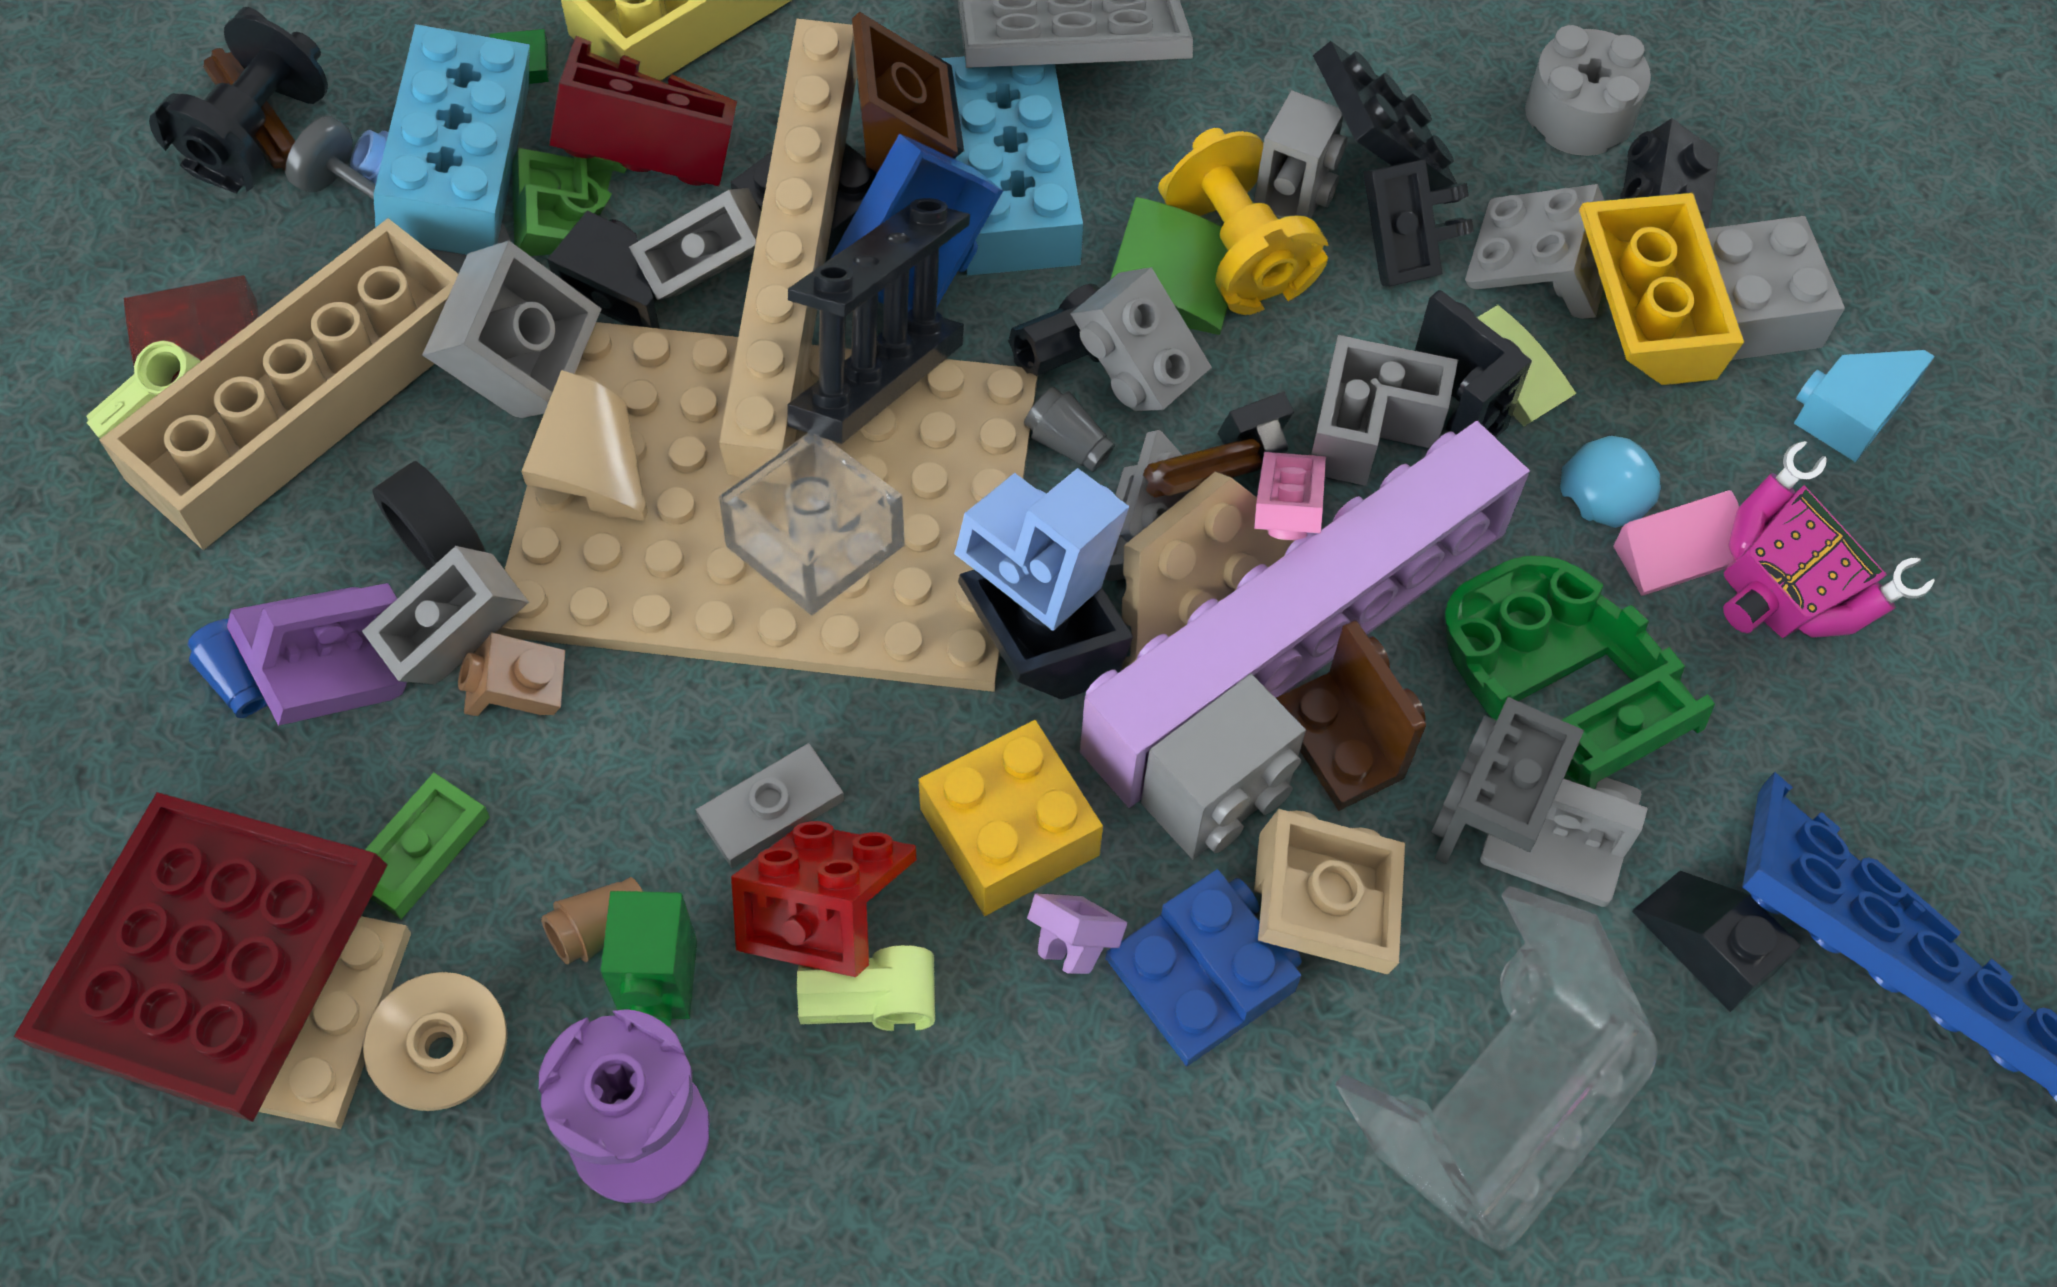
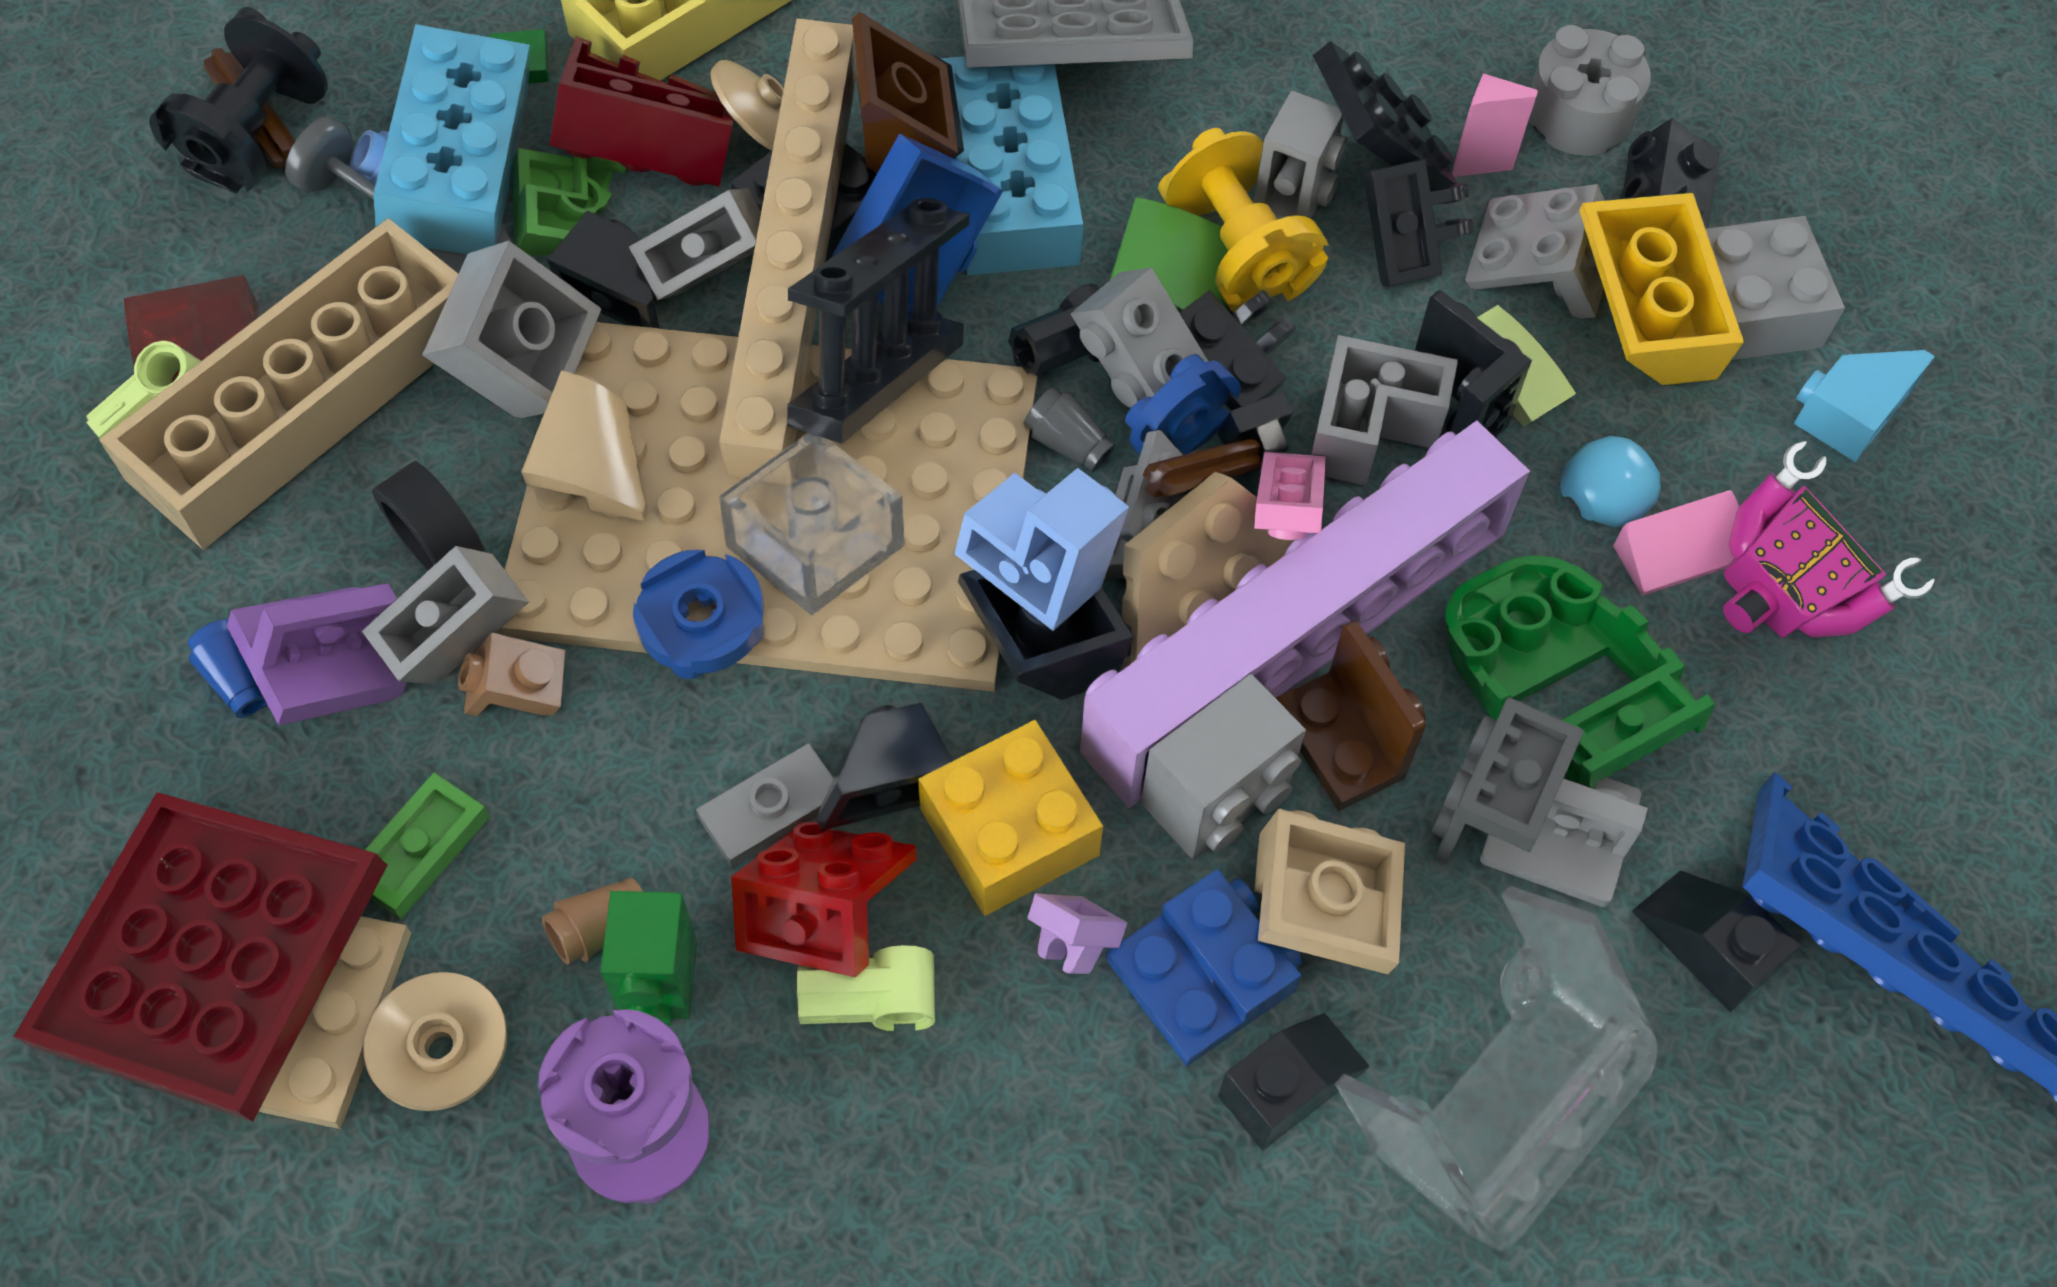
none -> blue plate [633,550,765,679]
none -> tan dish [710,60,784,151]
none -> black slope [816,702,953,831]
none -> blue plate [1125,354,1241,456]
none -> black hinge [1179,290,1297,410]
none -> black slope [1218,1013,1370,1151]
none -> bright pink slope [1452,74,1538,177]

